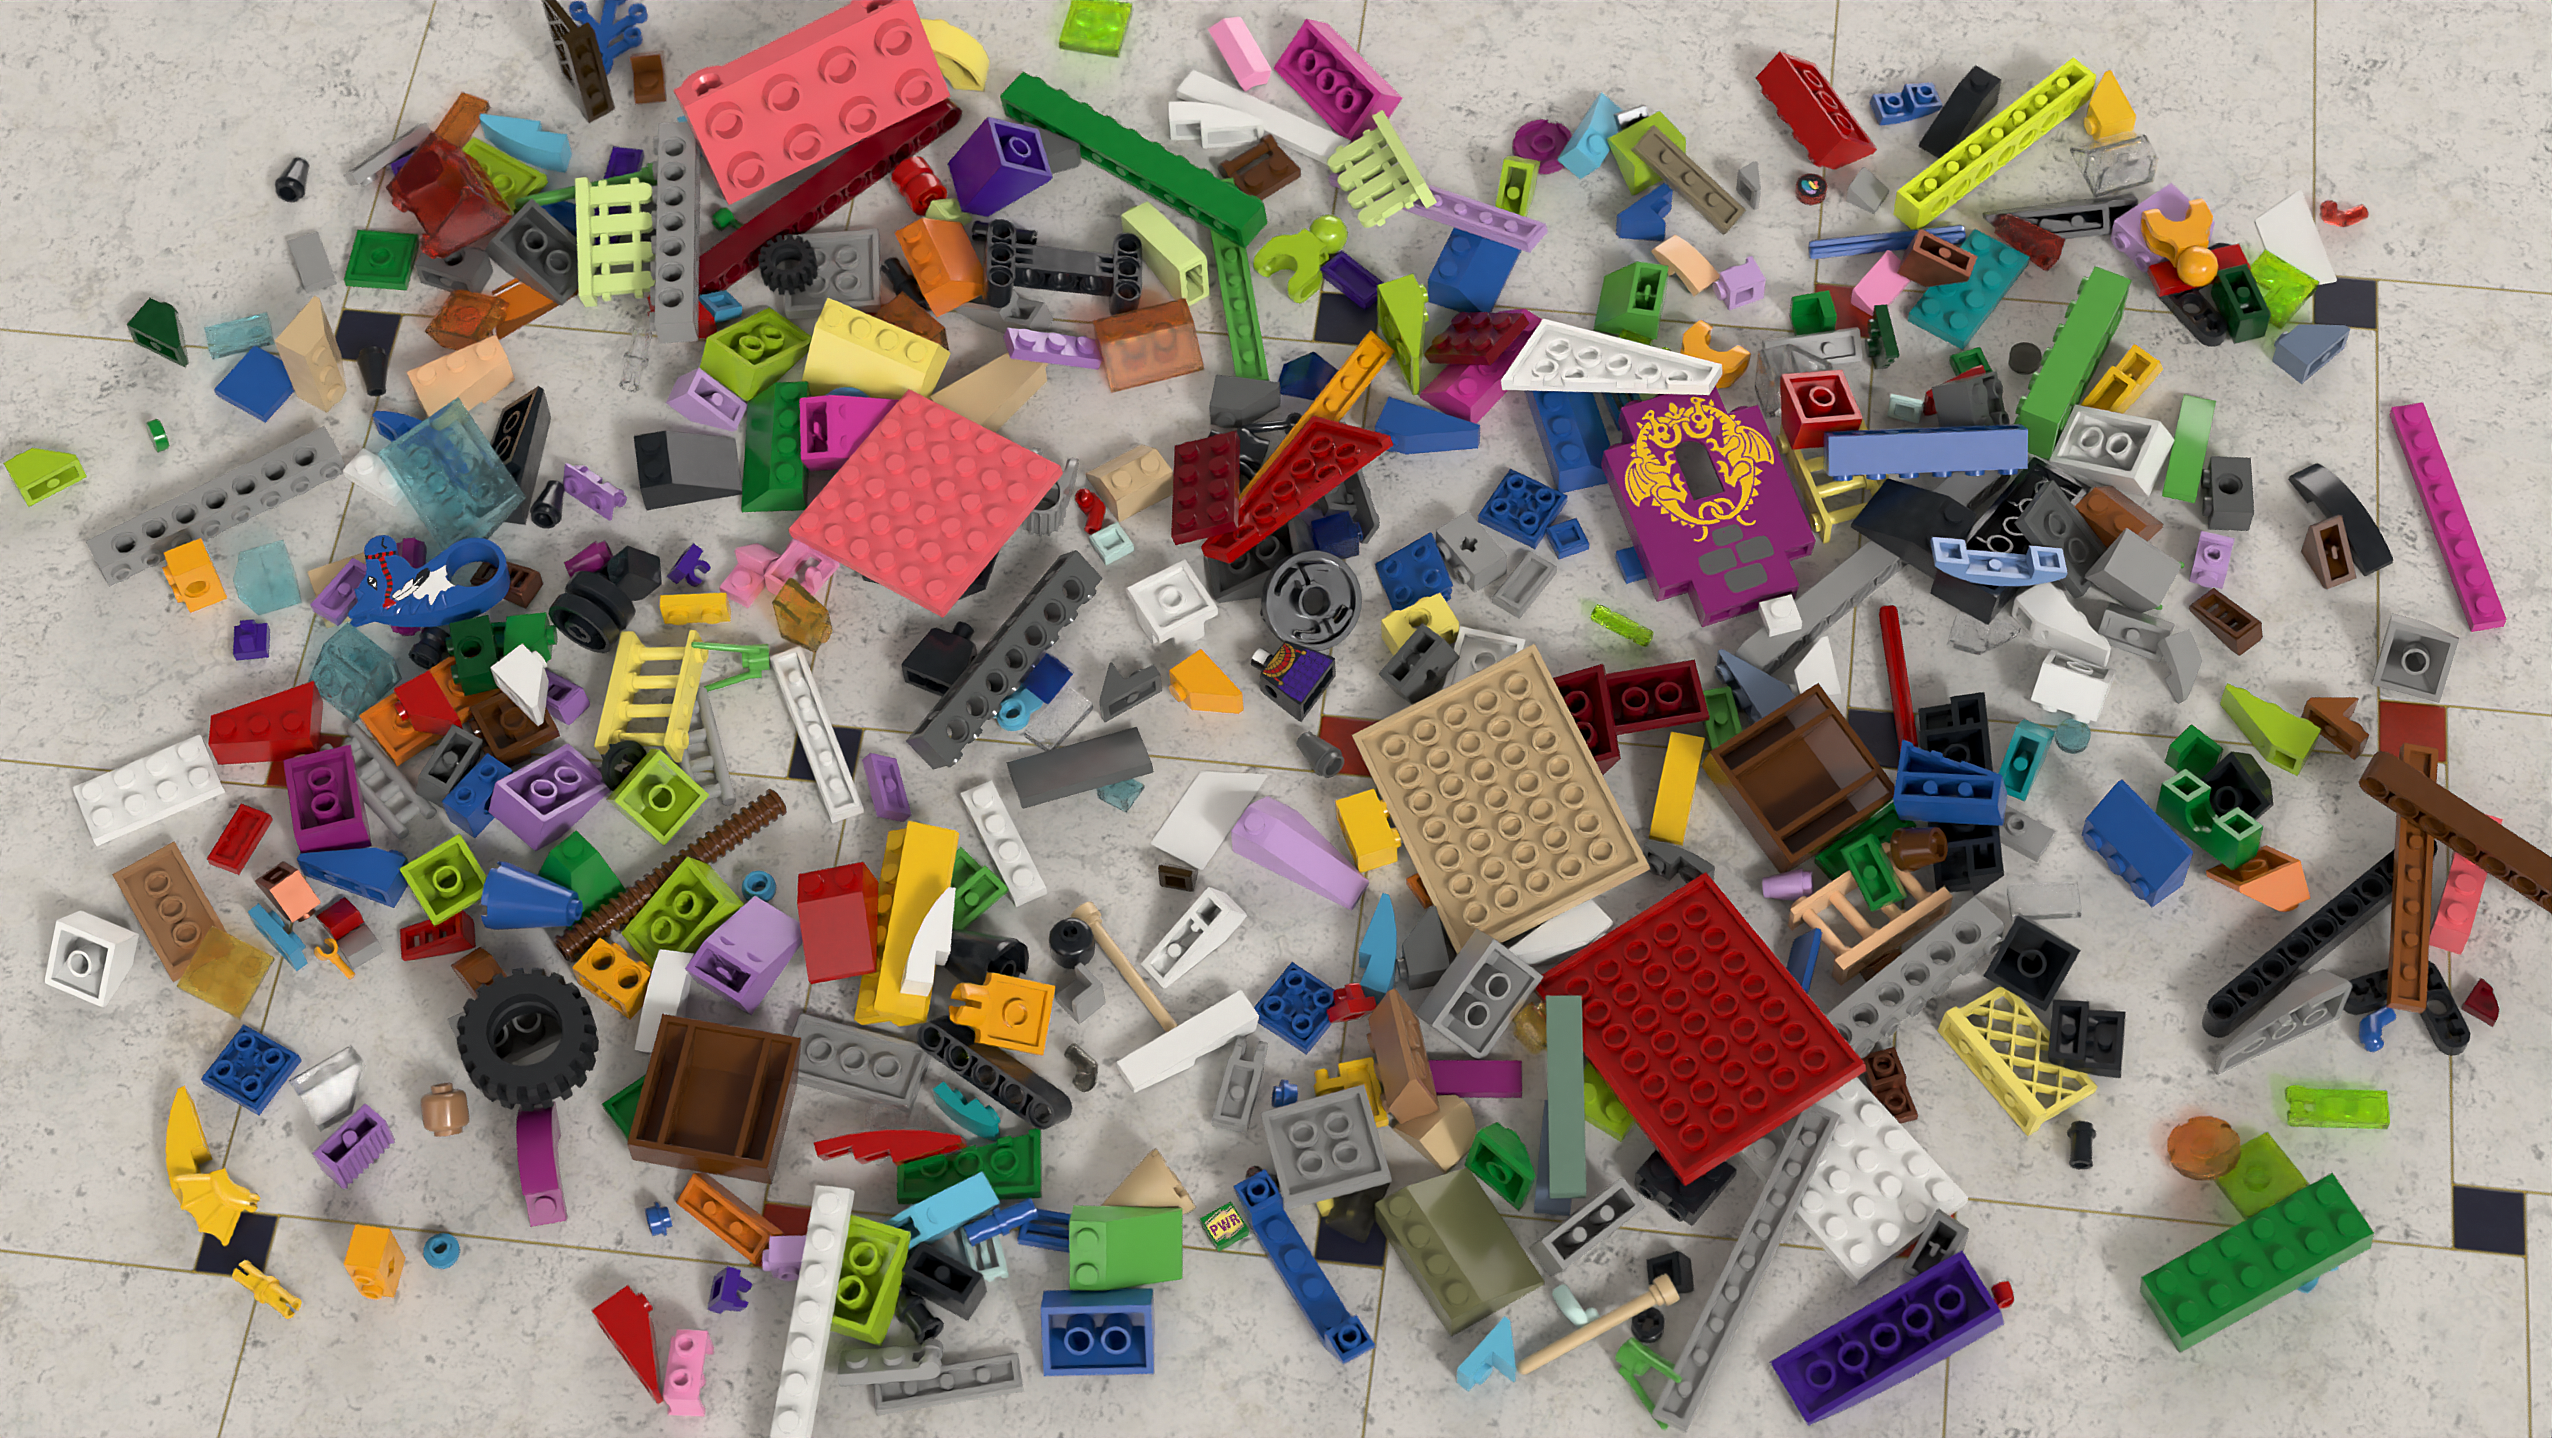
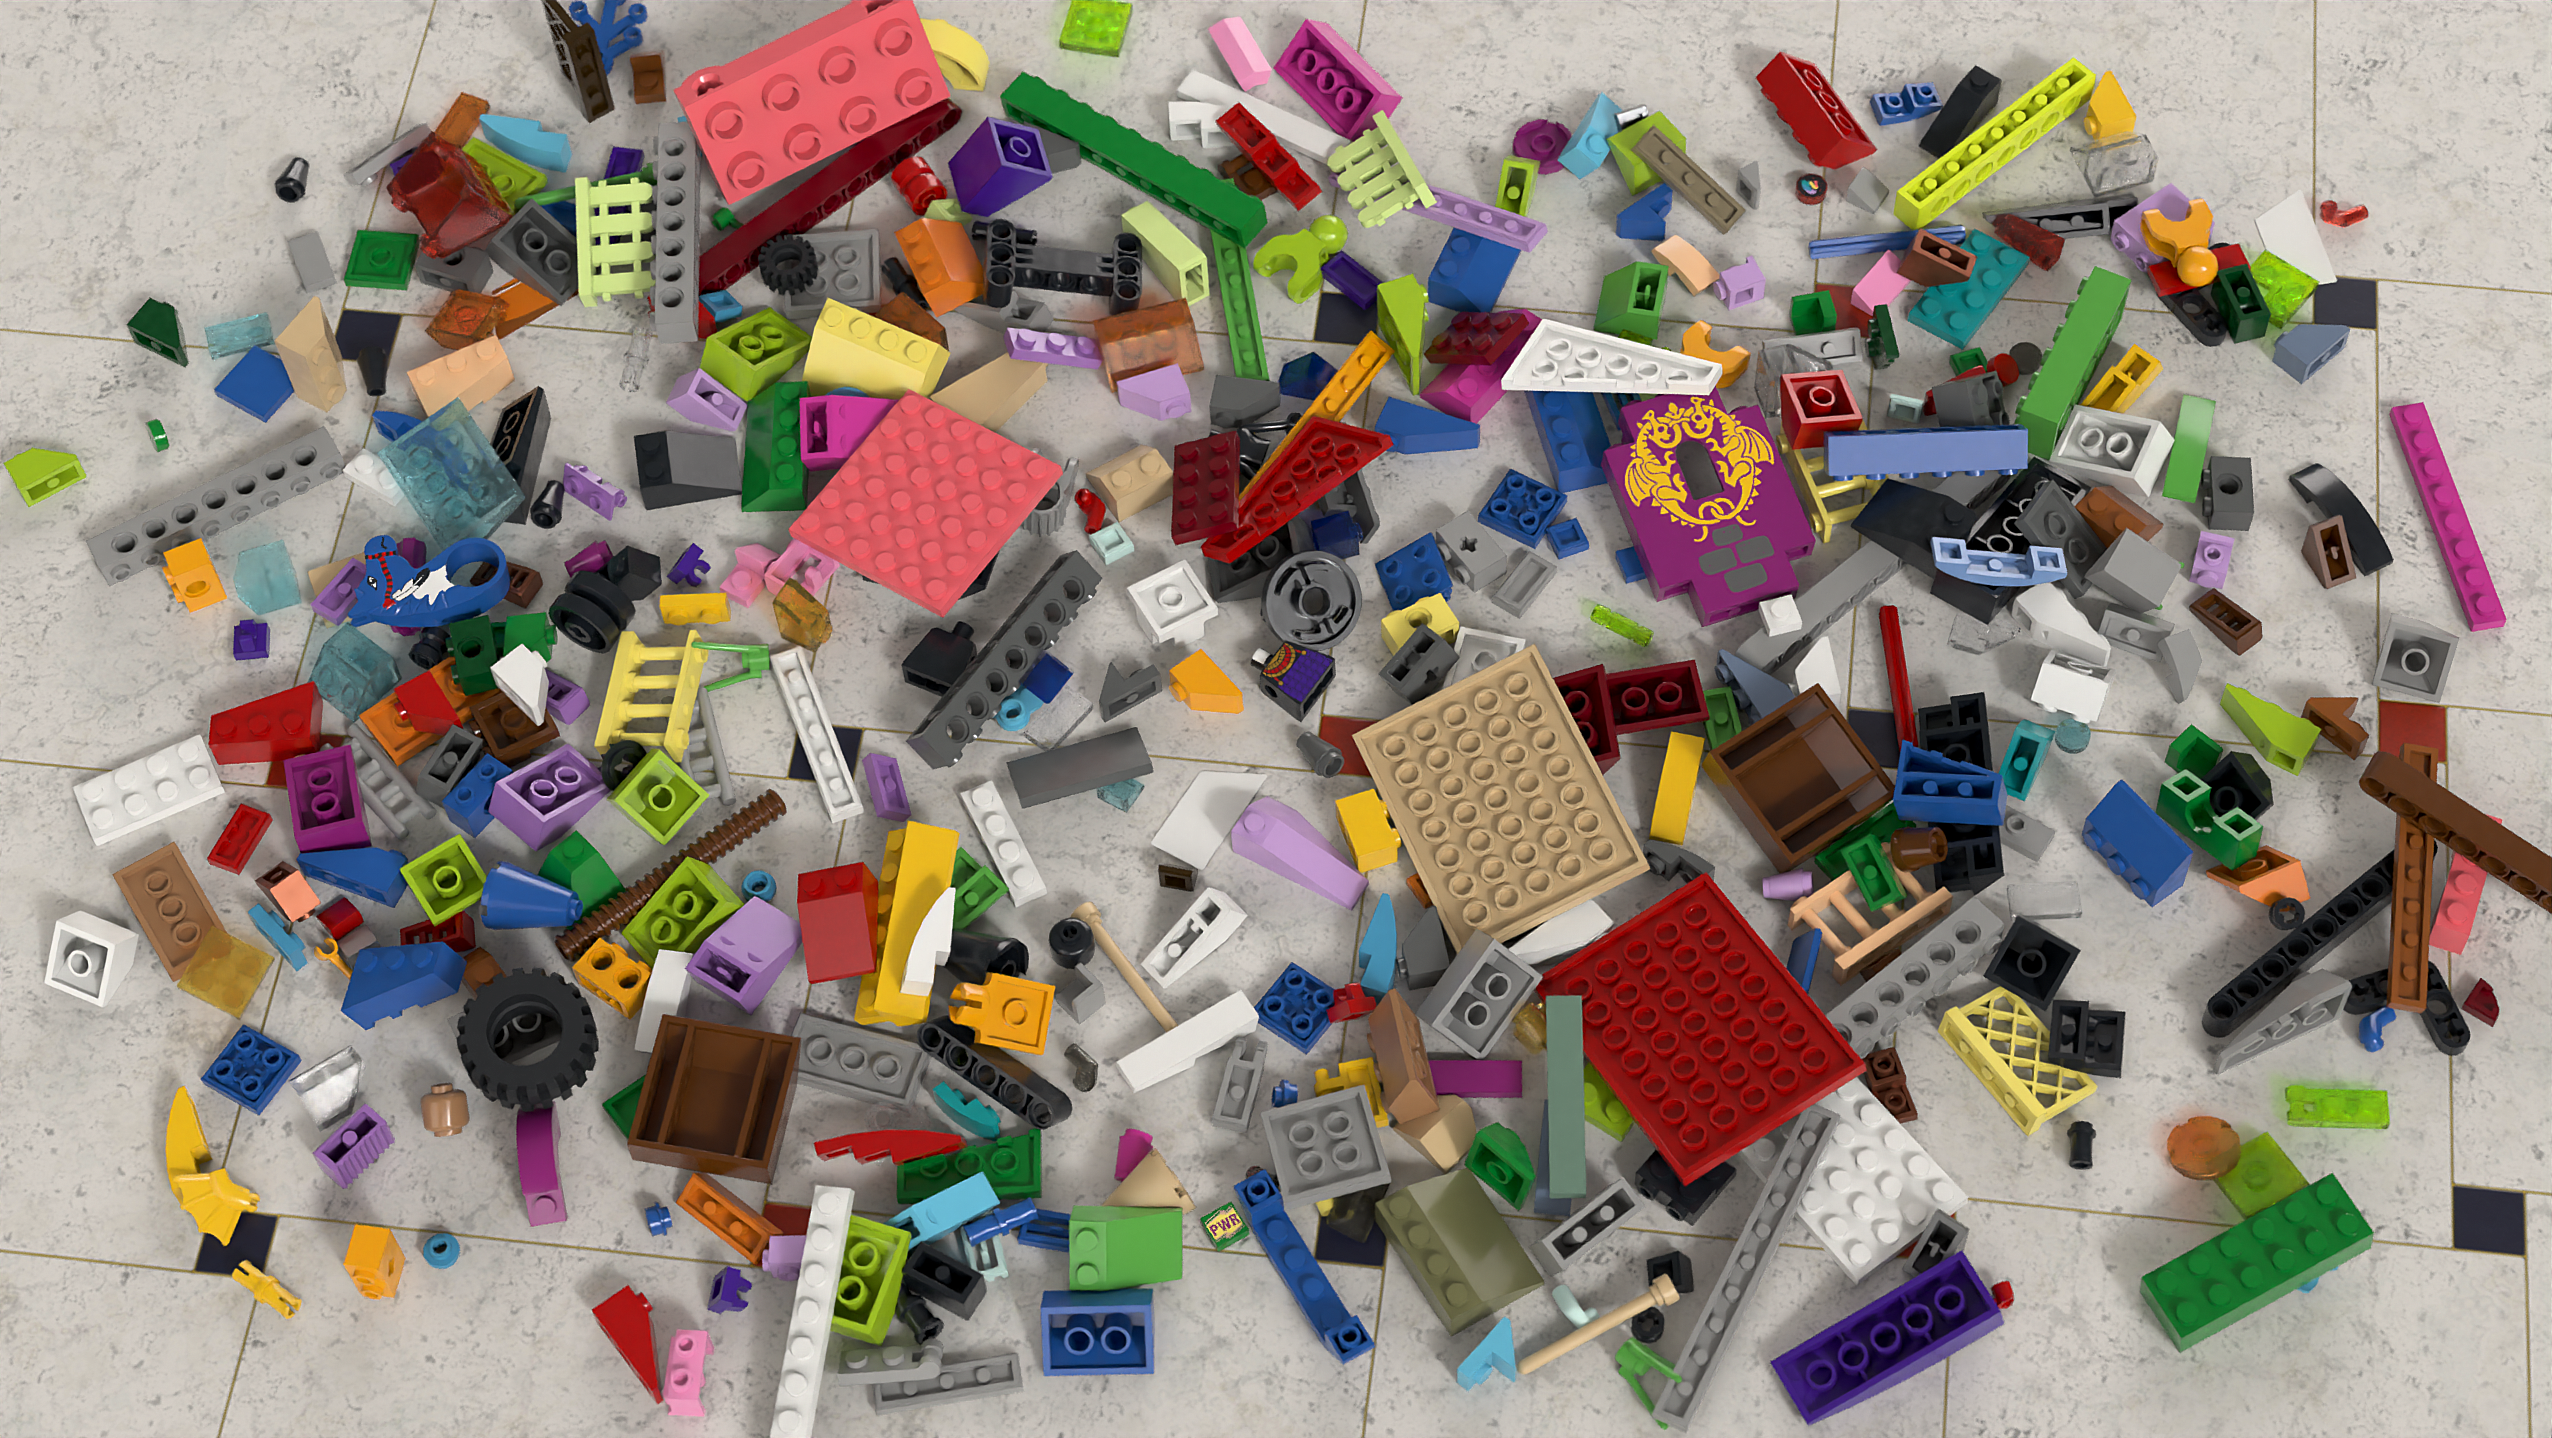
none -> blue wedge [341,942,467,1030]
none -> dark pink cone [1114,1128,1154,1182]
none -> lavender slope [1117,363,1192,421]
none -> red slope [1215,102,1322,211]
none -> red tile [1987,353,2019,387]
none -> black bush [2268,898,2305,931]

